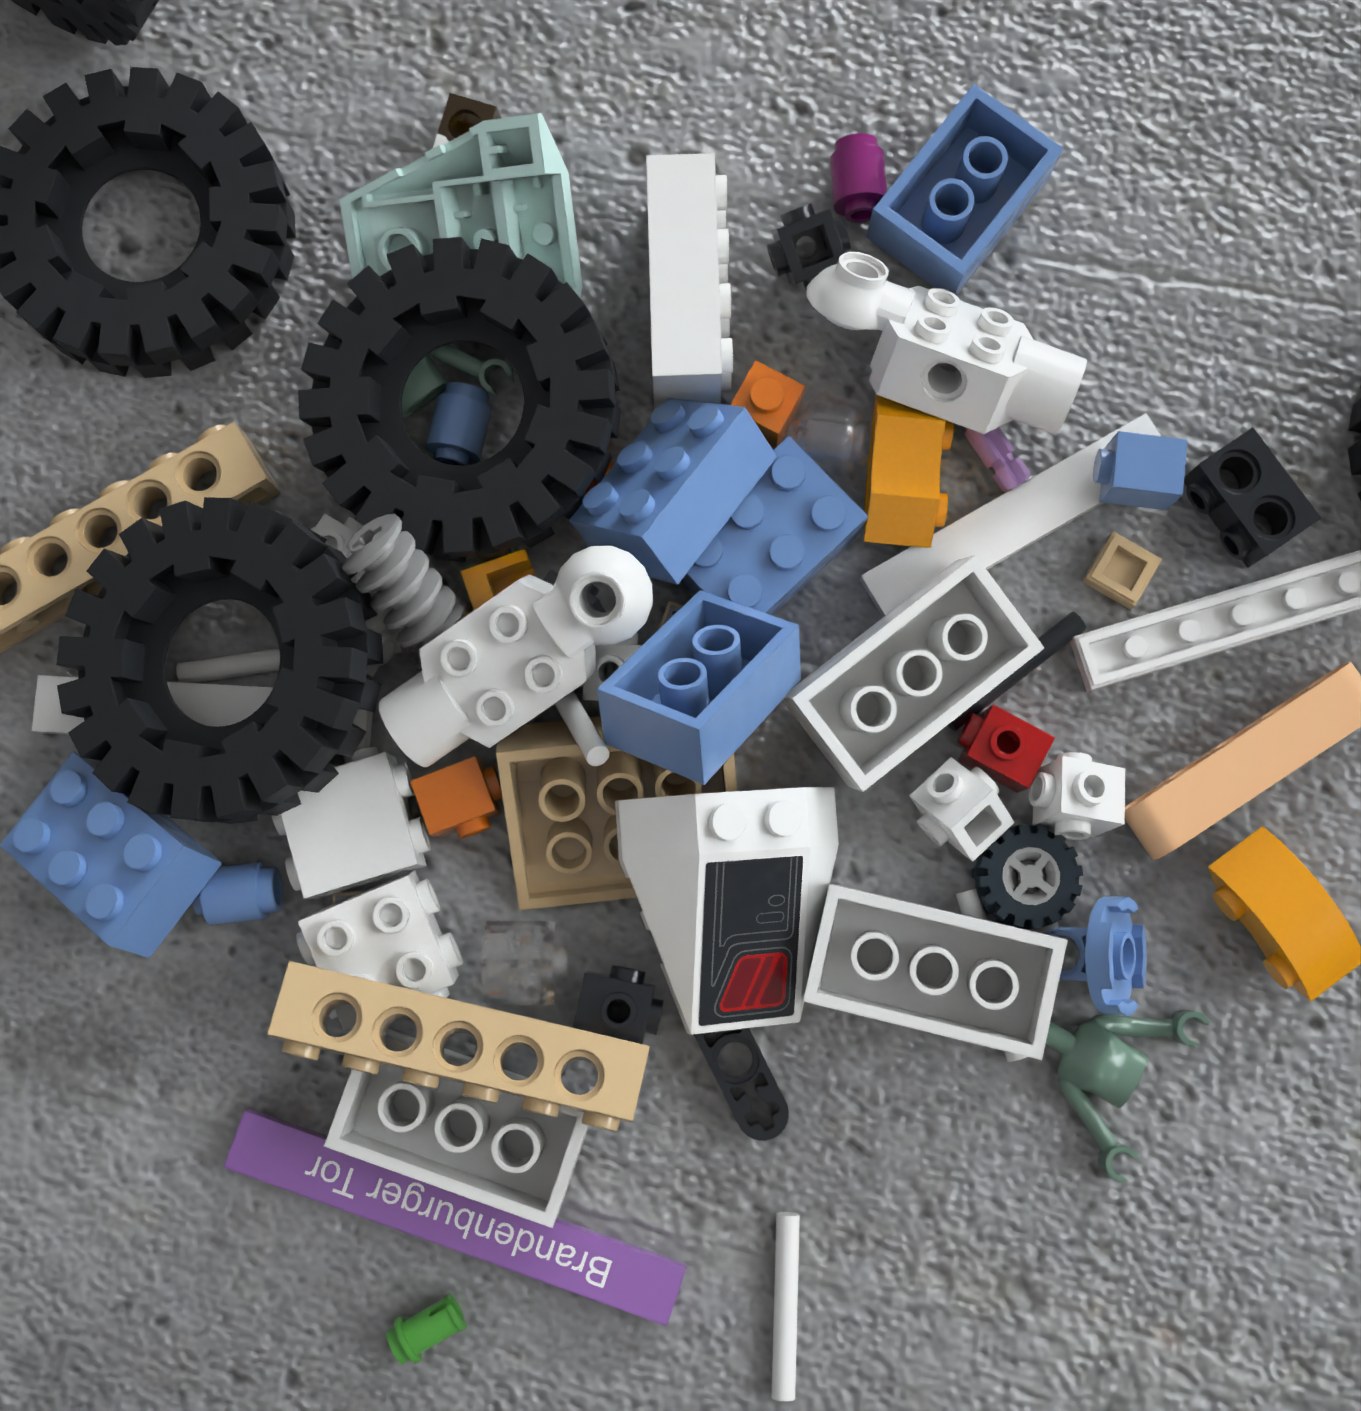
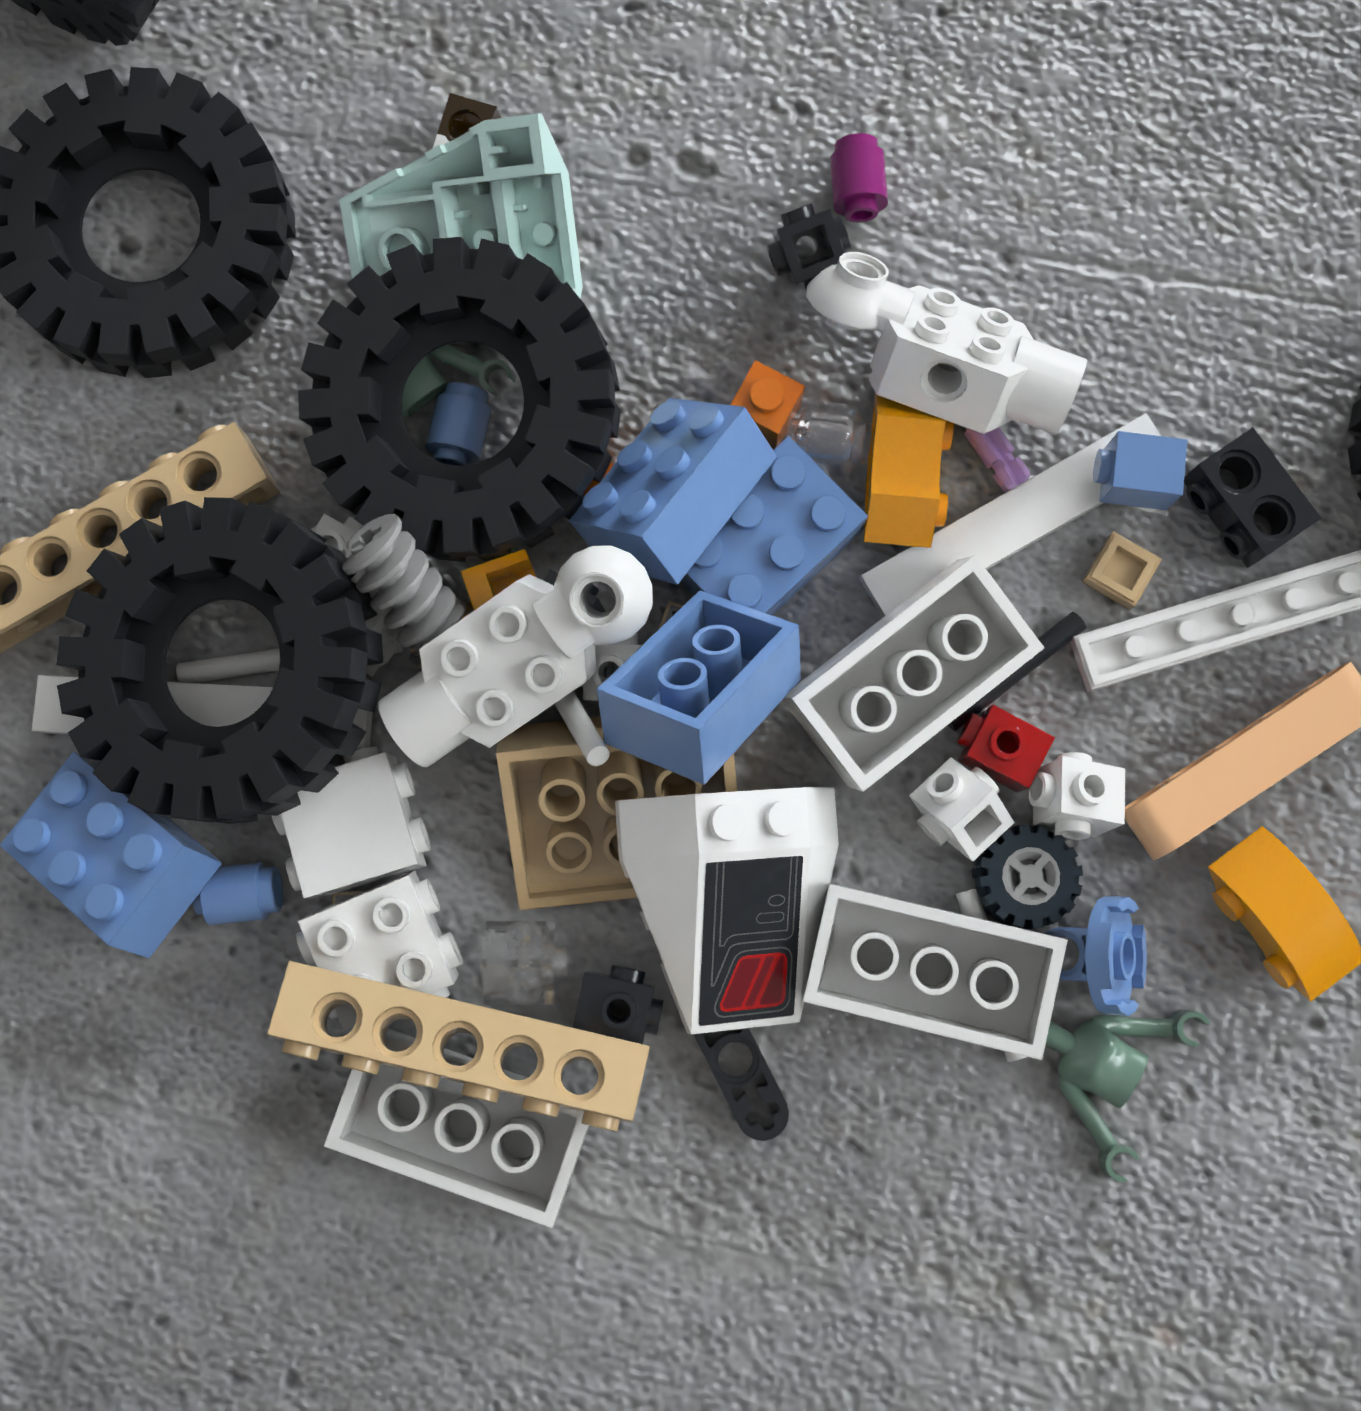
medium lavender tile [223,1108,686,1326] -> none
bright green pin [386,1293,467,1365] -> none
orange brick [410,756,502,839] -> none
white brick [646,153,733,409] -> none
white bar [771,1212,800,1401] -> none
medium blue brick [866,84,1064,296] -> none

